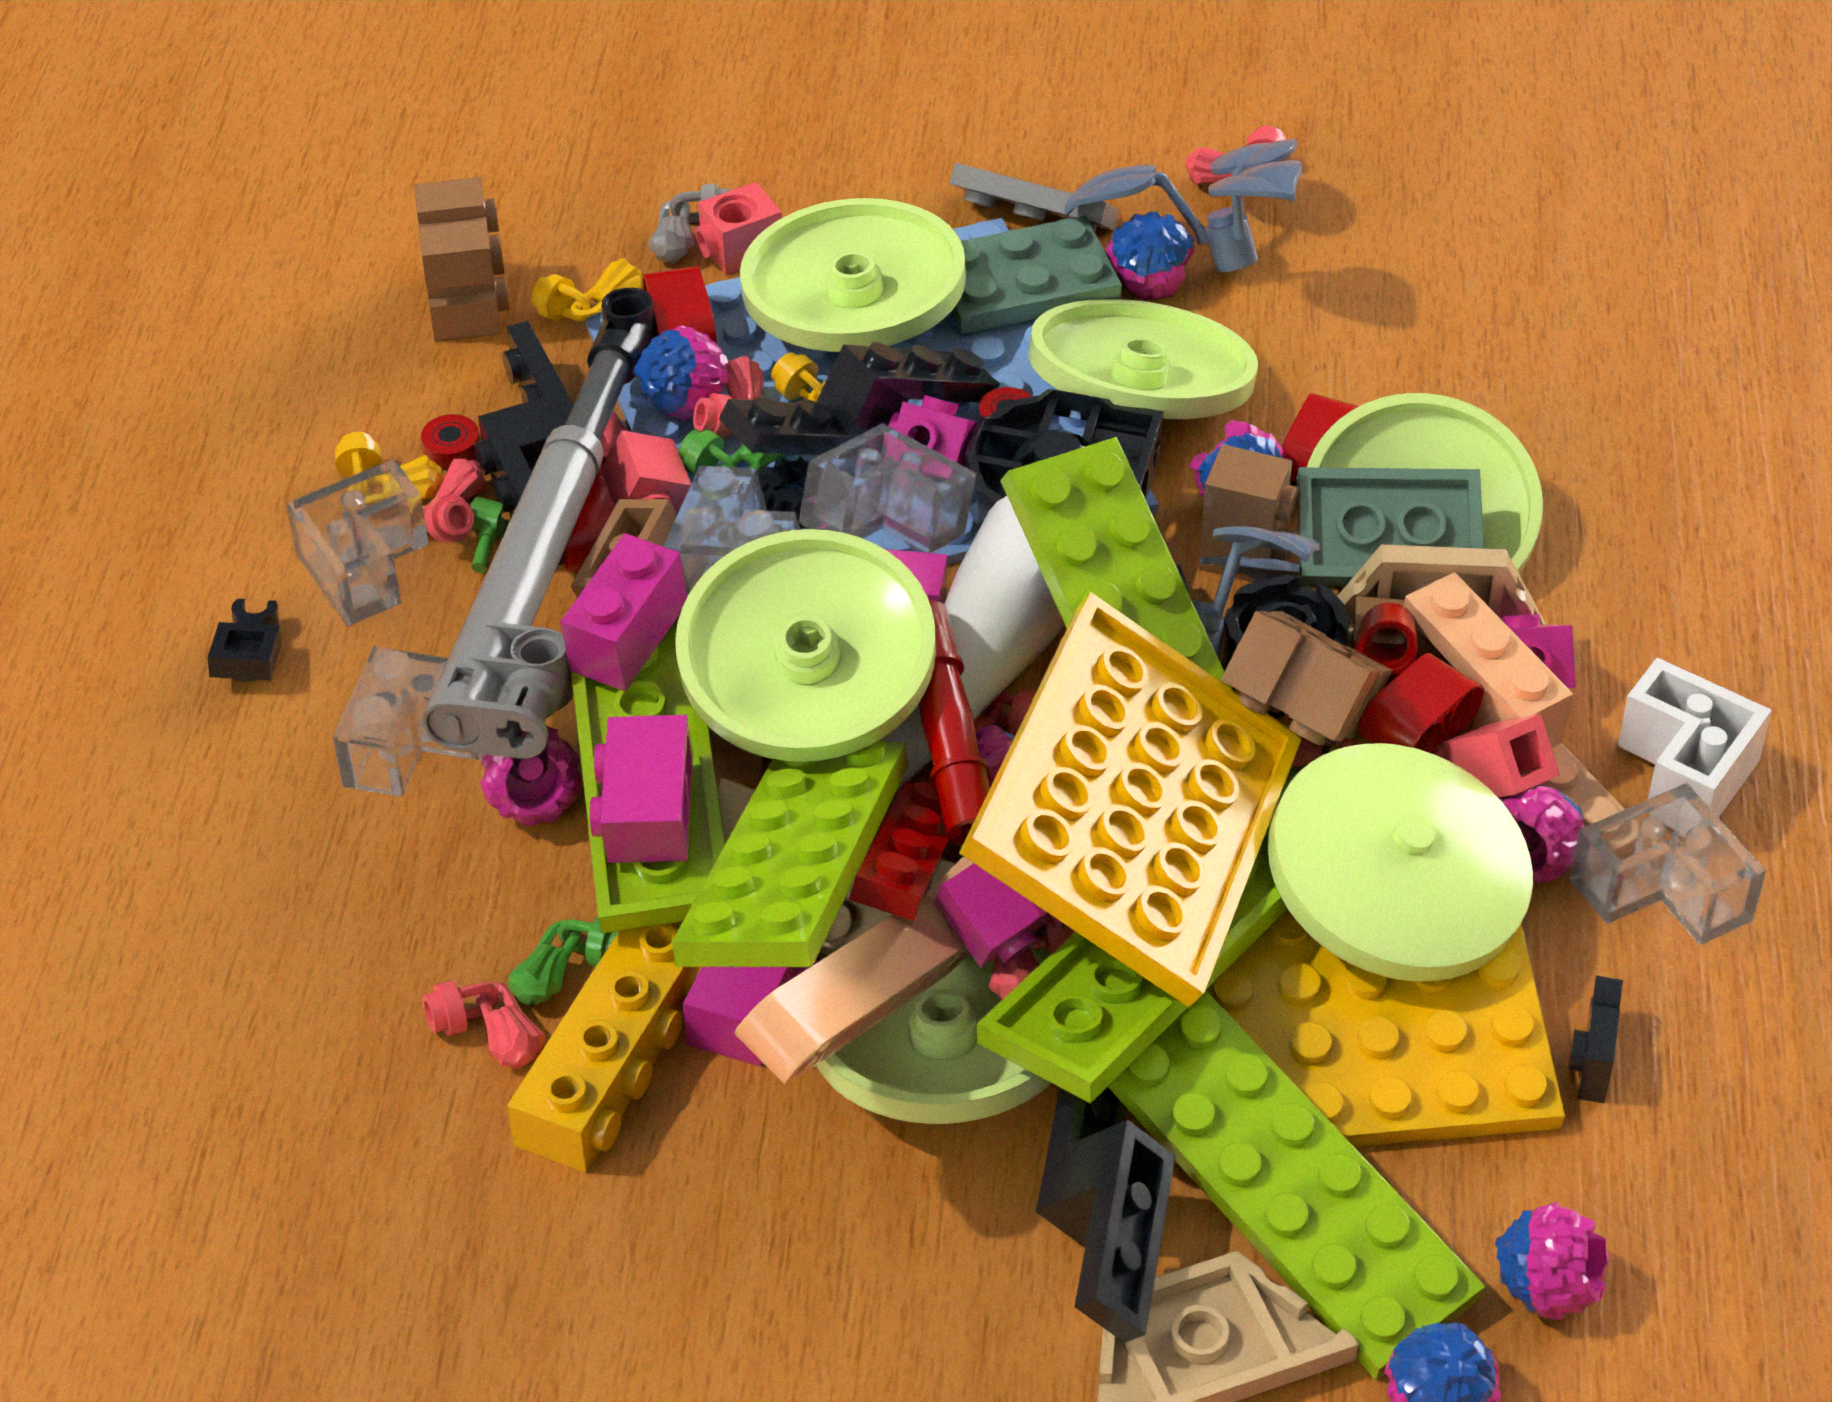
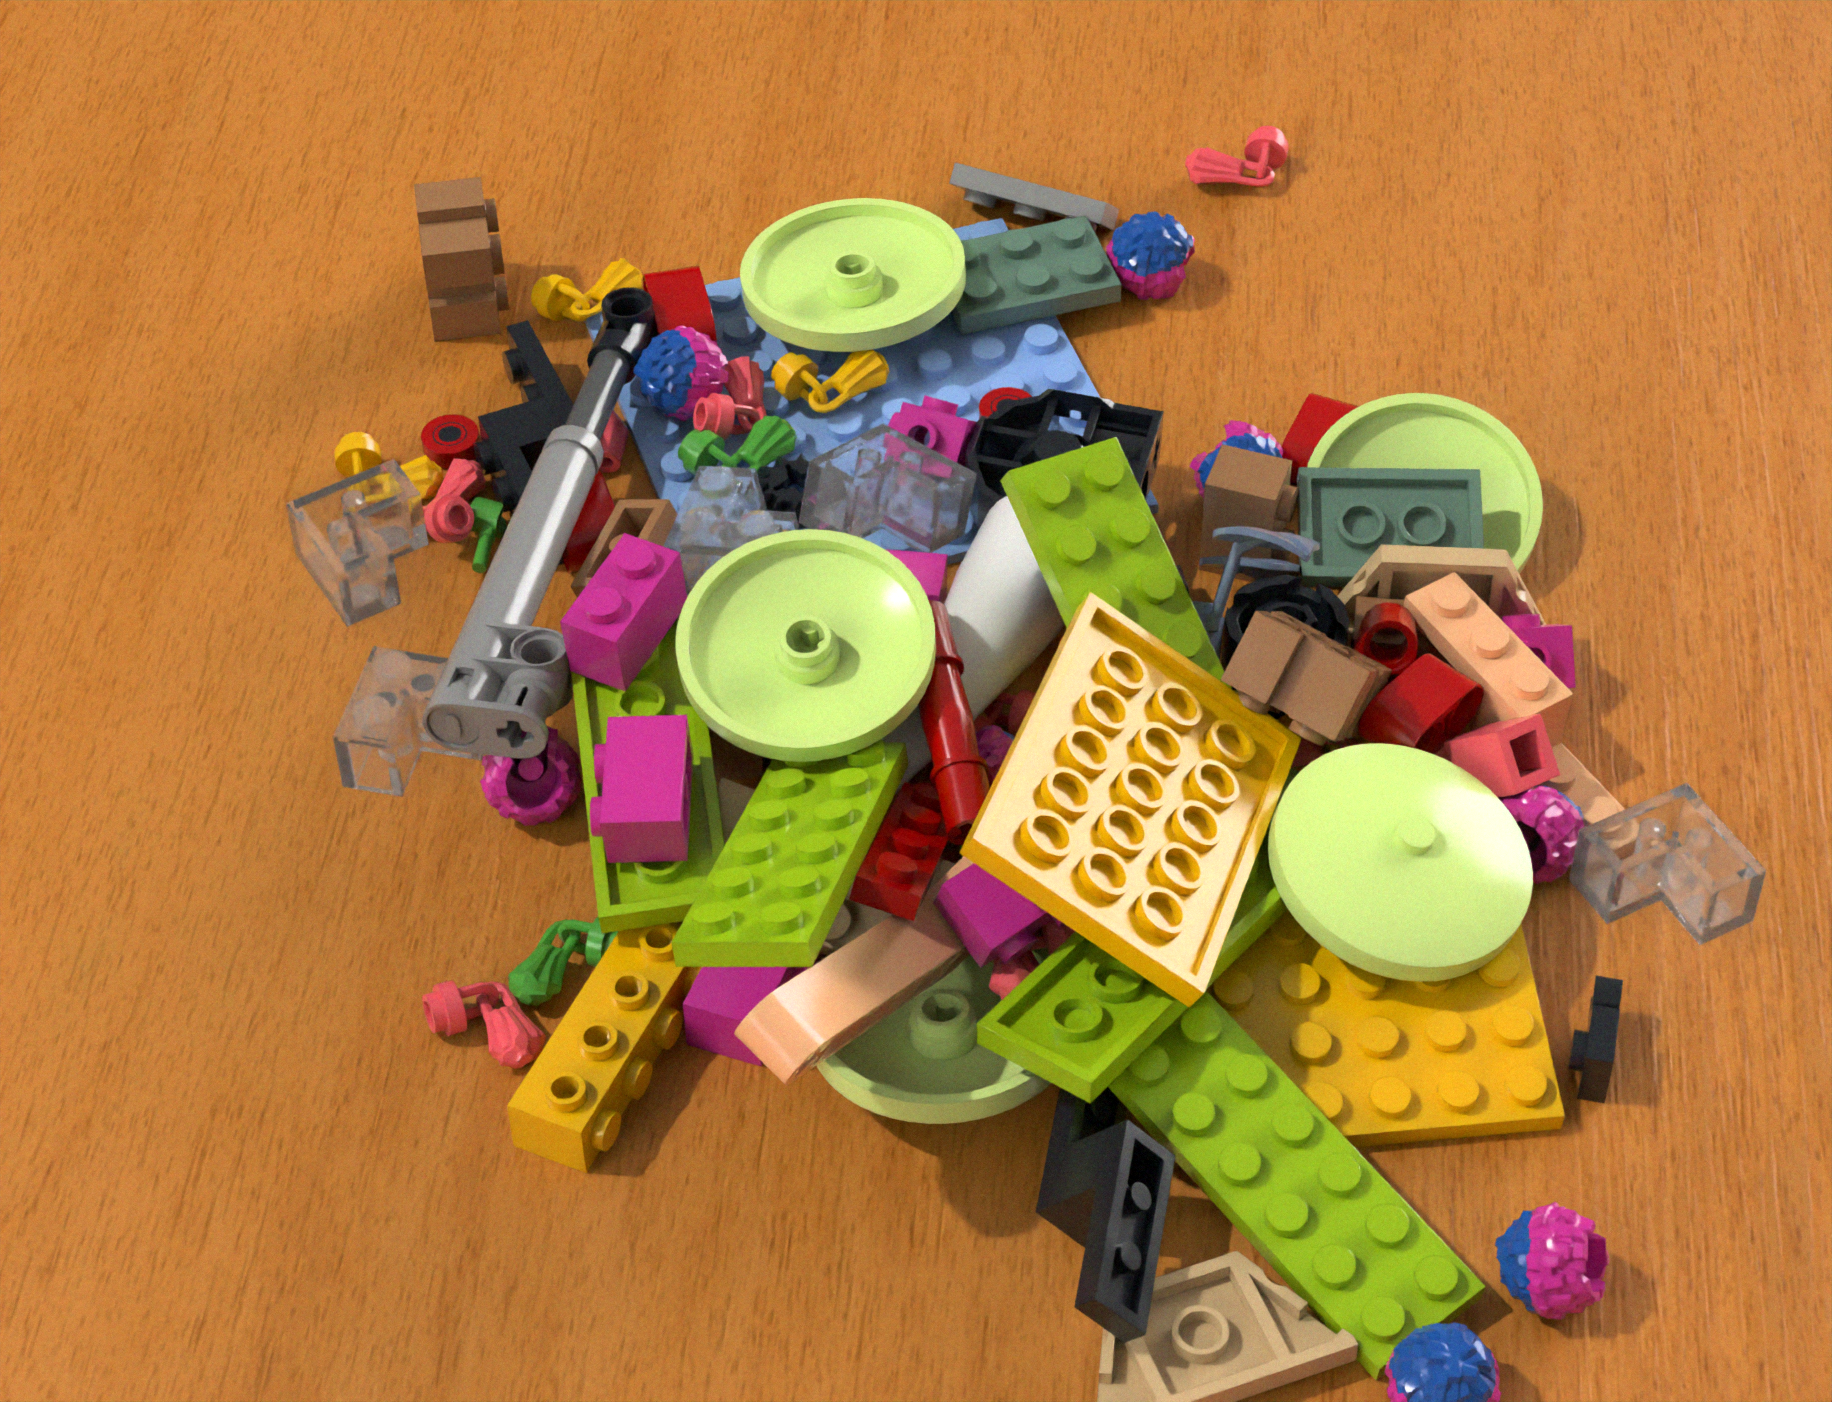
black plate [207,598,281,682] -> none
coral brick [600,430,692,512] -> none
light grey piece [647,183,729,264] -> none
coral brick [695,182,782,275] -> none
black bracket [719,342,1000,457] -> none
yellowish green dish [1028,299,1258,419] -> none
sand blue plant [1065,139,1303,272] -> none
white brick [1618,658,1772,840] -> none

